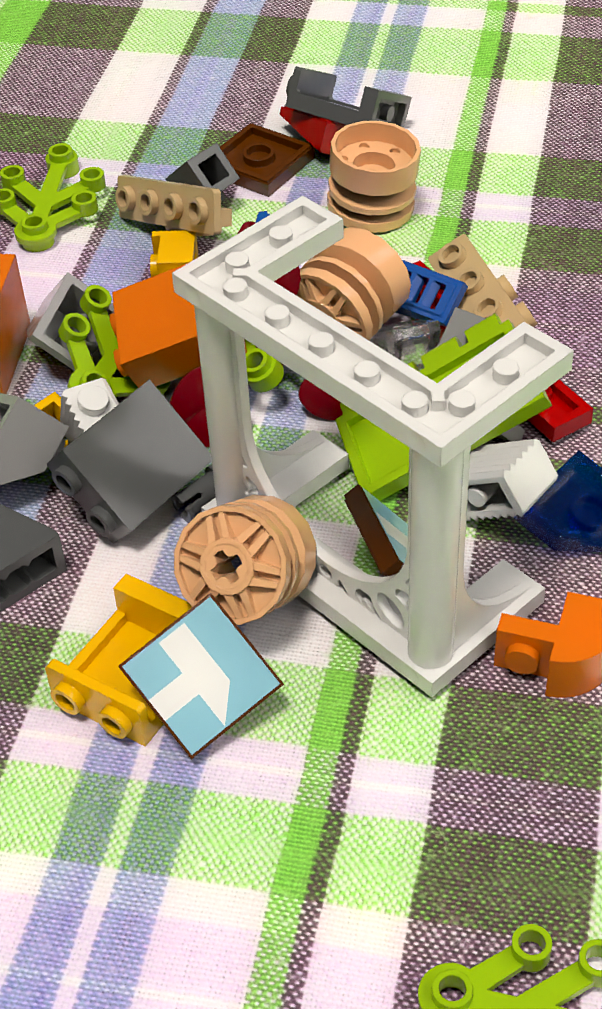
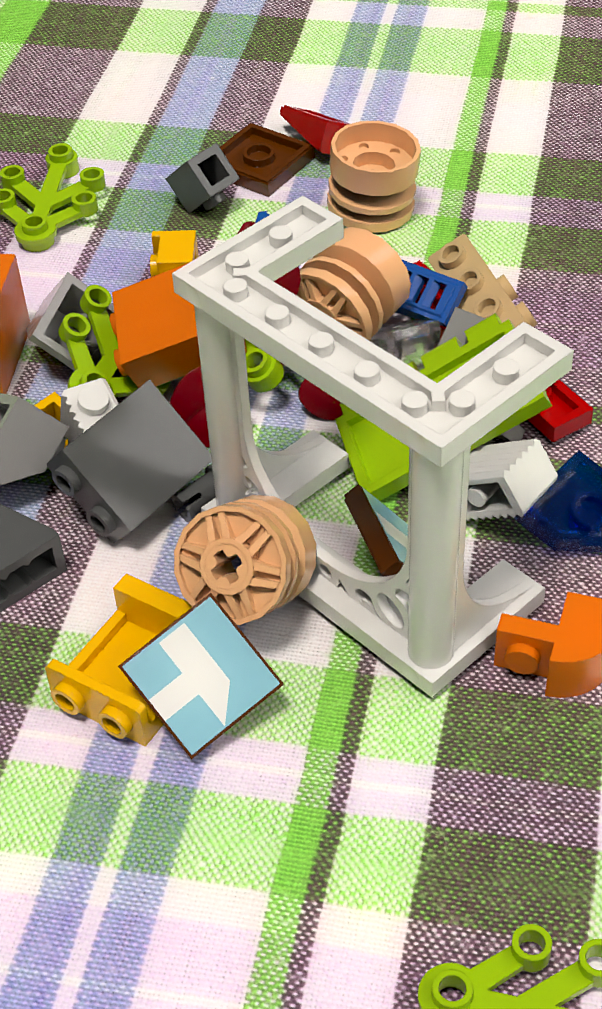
tan bracket [115,175,232,236] -> none
dark grey panel [285,66,412,128] -> none

